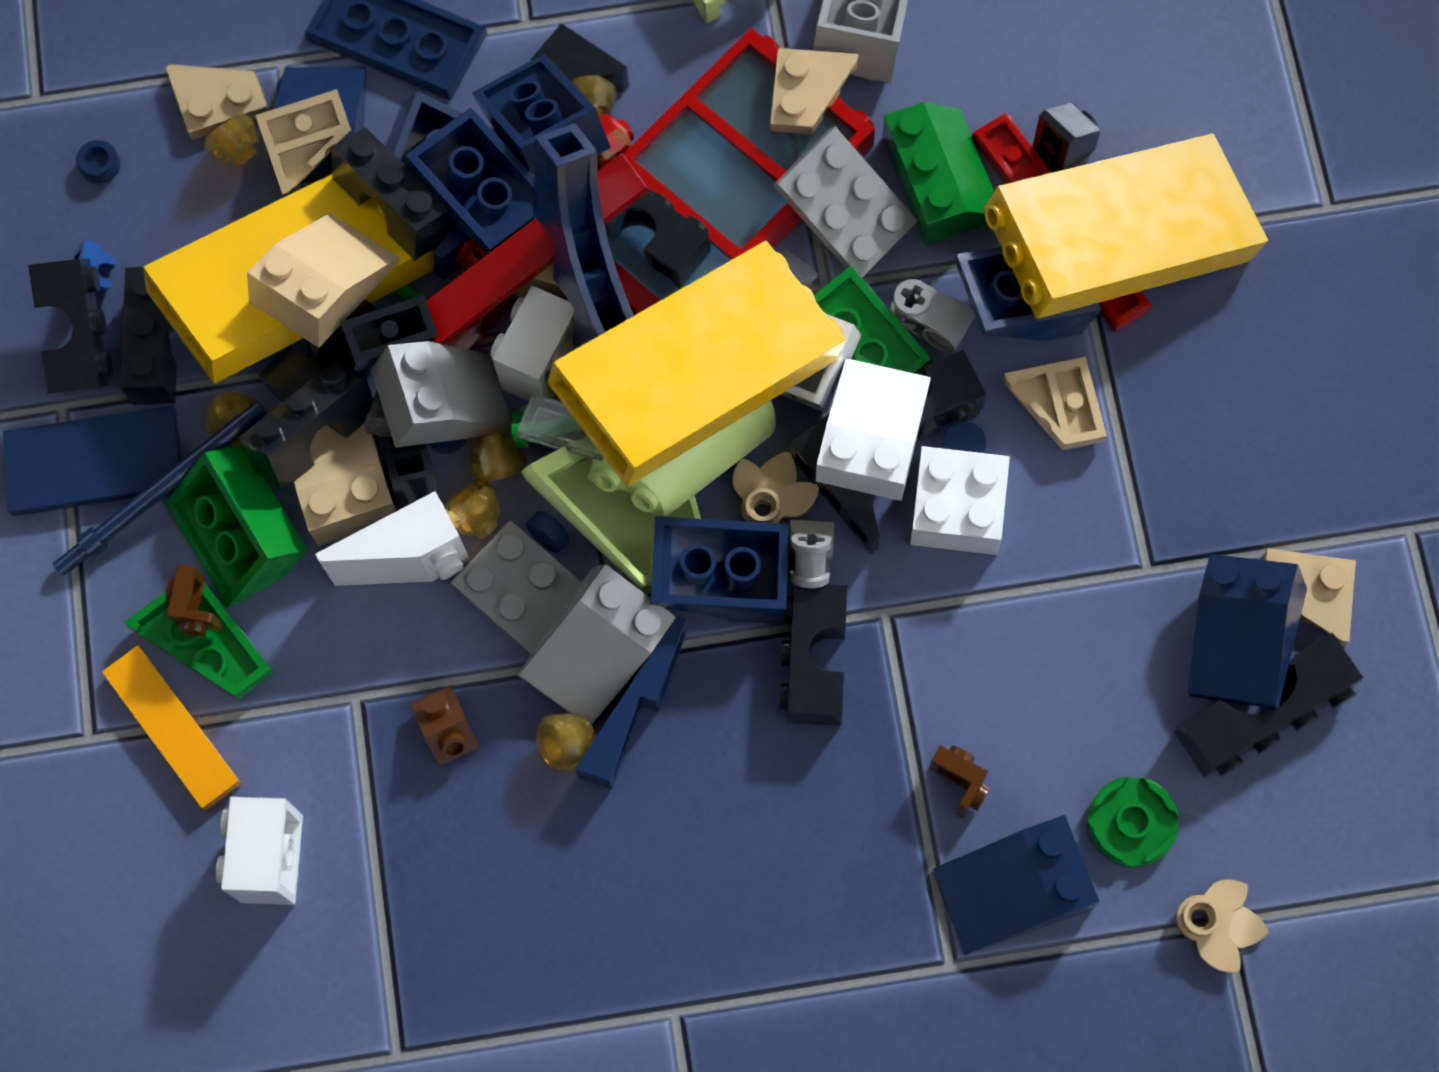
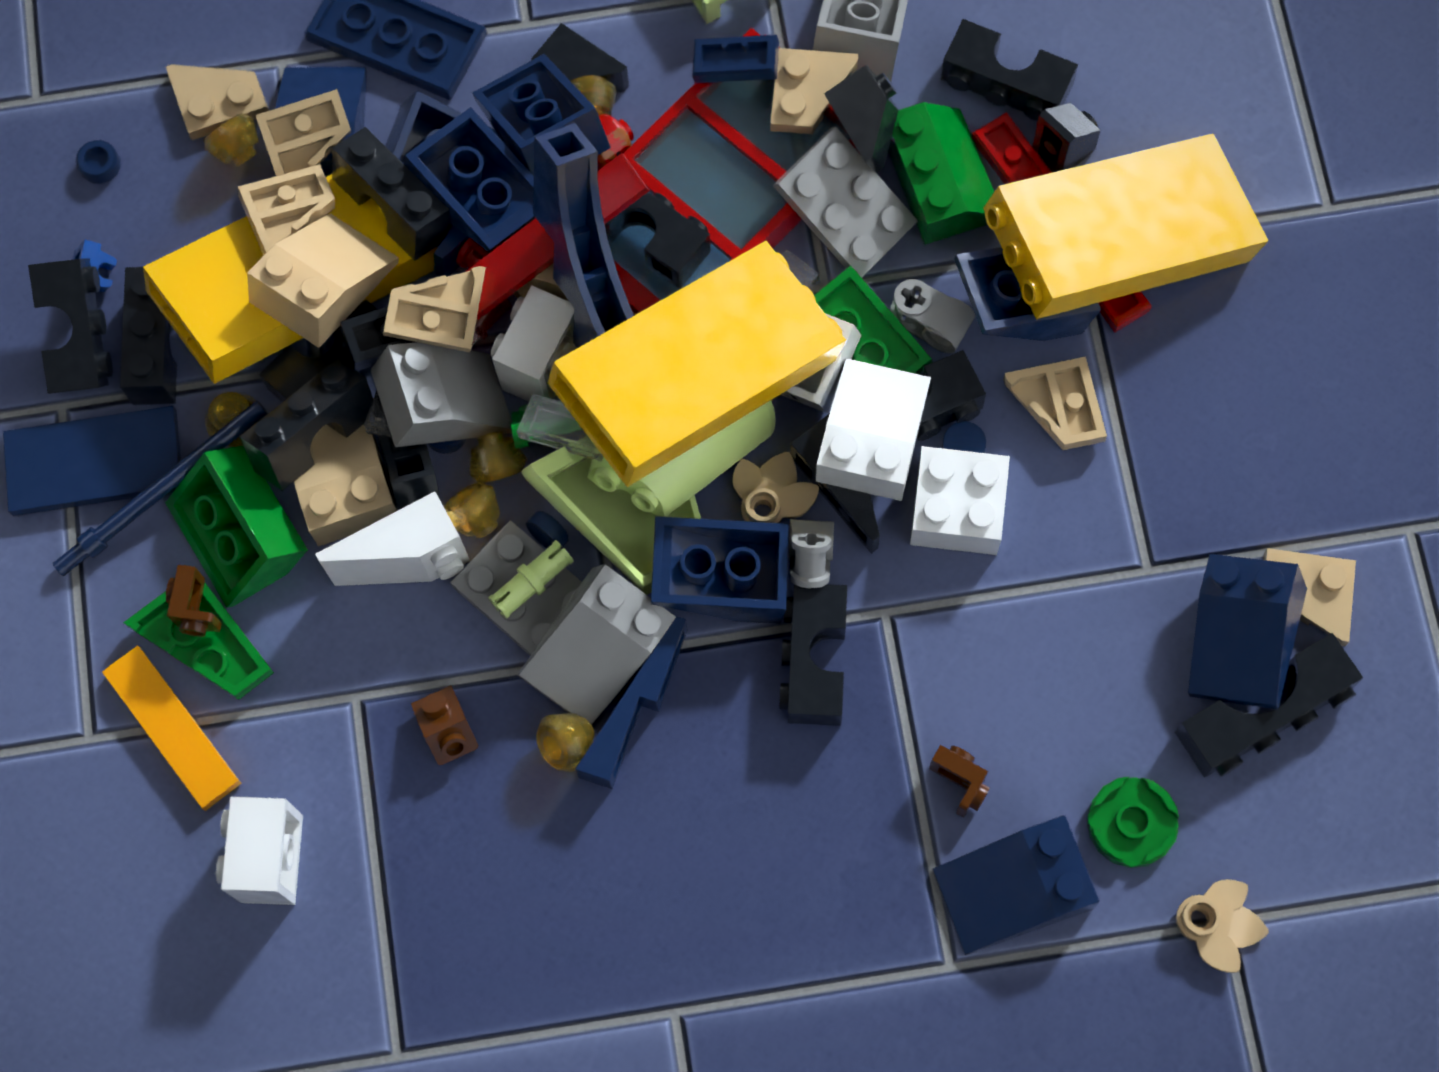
none -> tan wing [238,164,335,256]
none -> tan wing [383,266,486,352]
none -> yellowish green pin [488,540,574,619]
none -> dark blue plate [692,35,779,83]
none -> black slope [824,65,899,172]
none -> black arch [941,19,1078,121]

